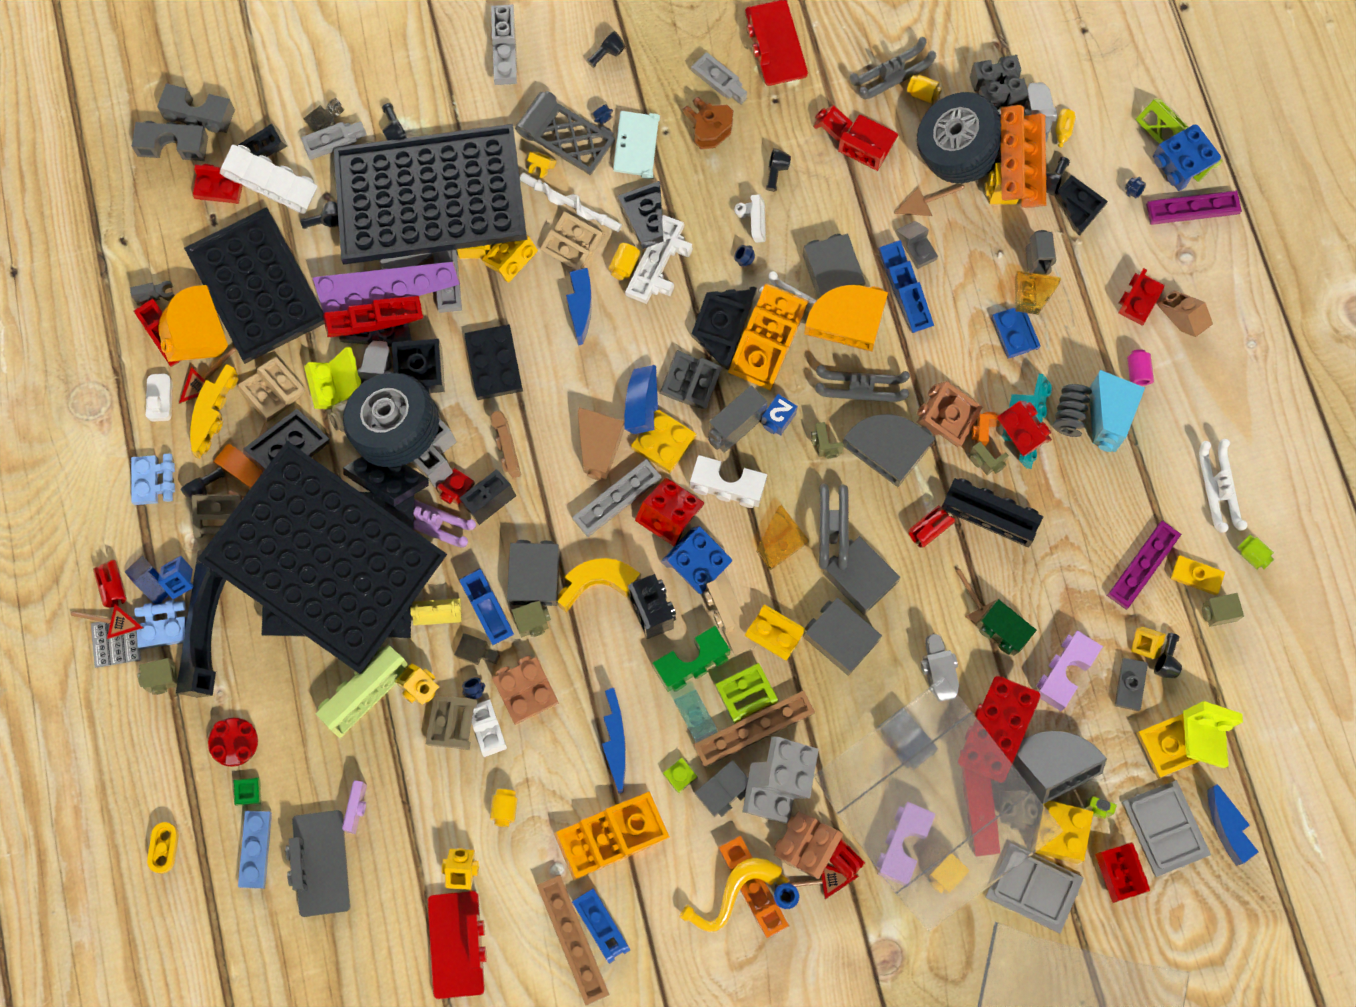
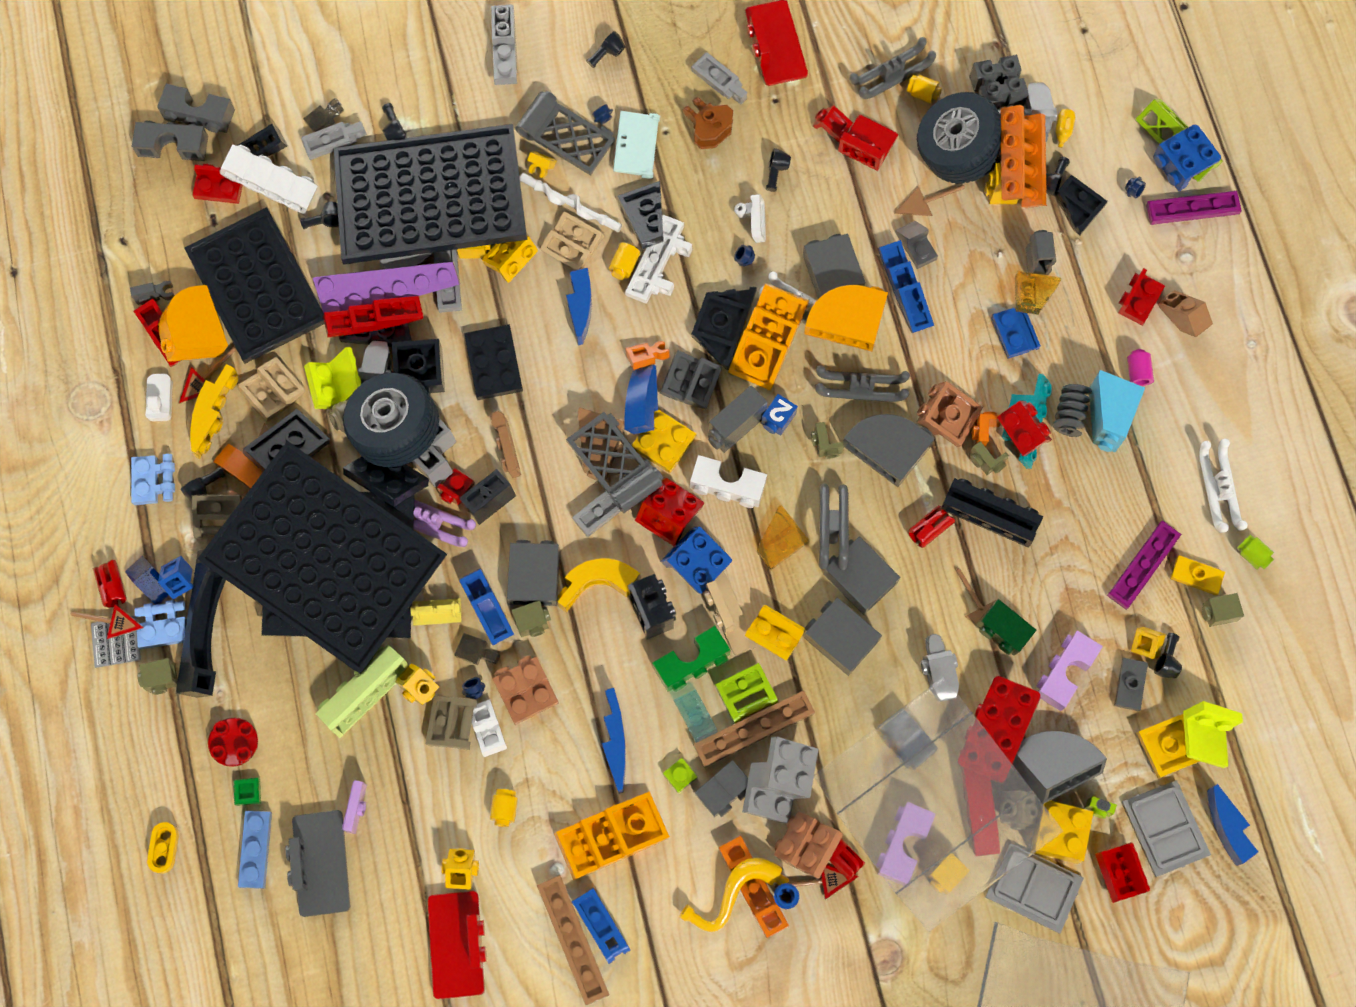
none -> dark grey piece [566,412,663,514]
none -> orange plate [625,341,669,370]

